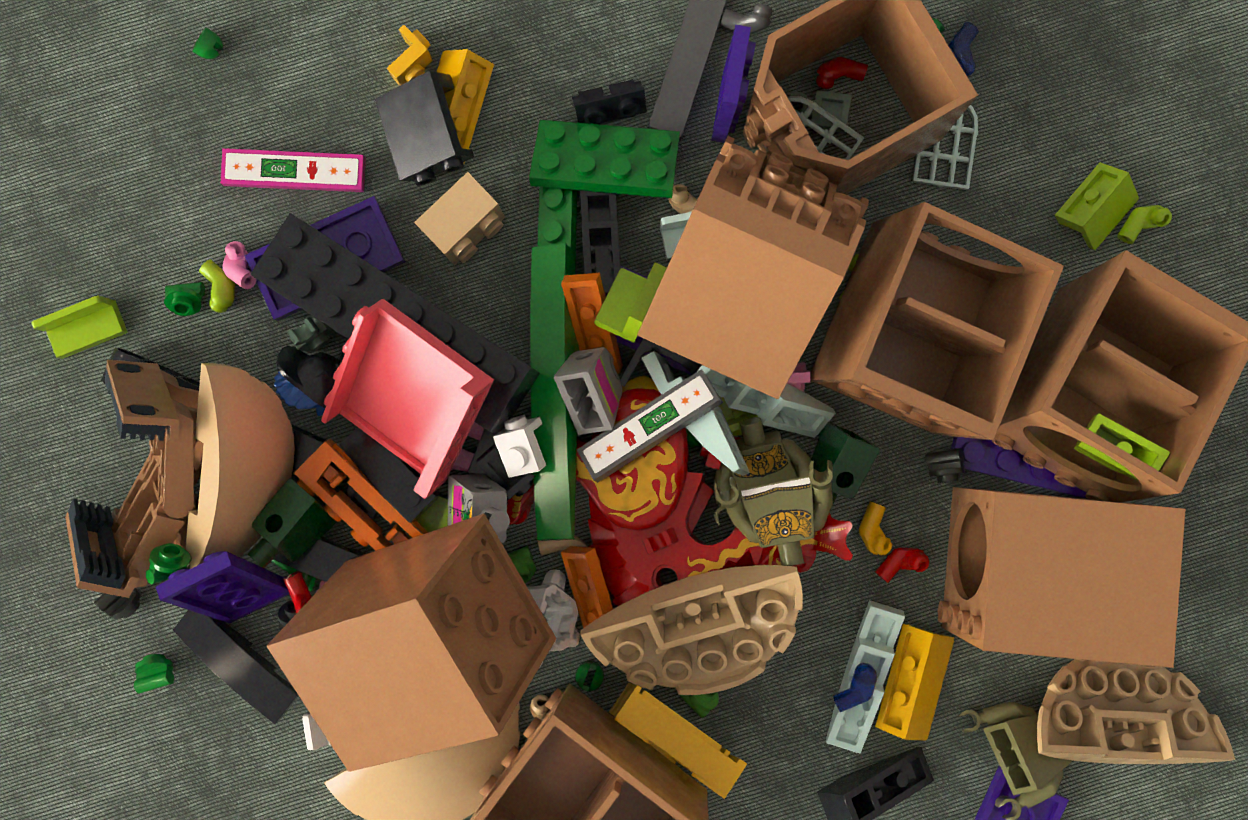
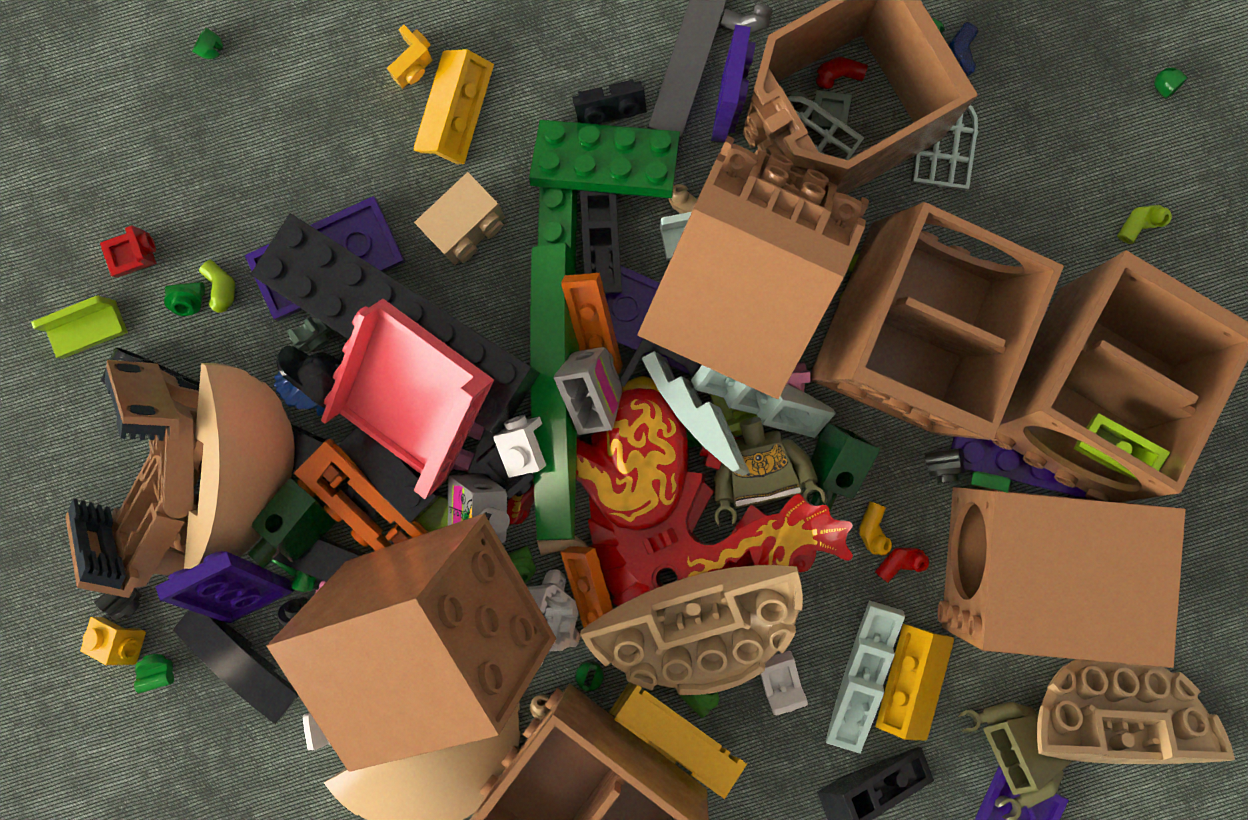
green plate [146,543,191,585] -> none
tile [220,148,366,192] -> none
bright pink arm [223,241,257,289] -> none
red arm [283,571,312,613] -> none
panel [375,71,474,186] -> none
tile [577,369,723,483] -> none
lime panel [594,262,667,343] -> none
olive torso [714,460,833,566] -> none
clear blue arm [833,663,877,712] -> none
lime panel [1055,162,1139,250] -> none
none -> yellow bracket [80,617,146,665]
none -> red bracket [100,225,157,278]
none -> white bracket [760,651,808,715]
none -> green tile [971,471,1012,493]
none -> green hinge [1154,67,1188,99]

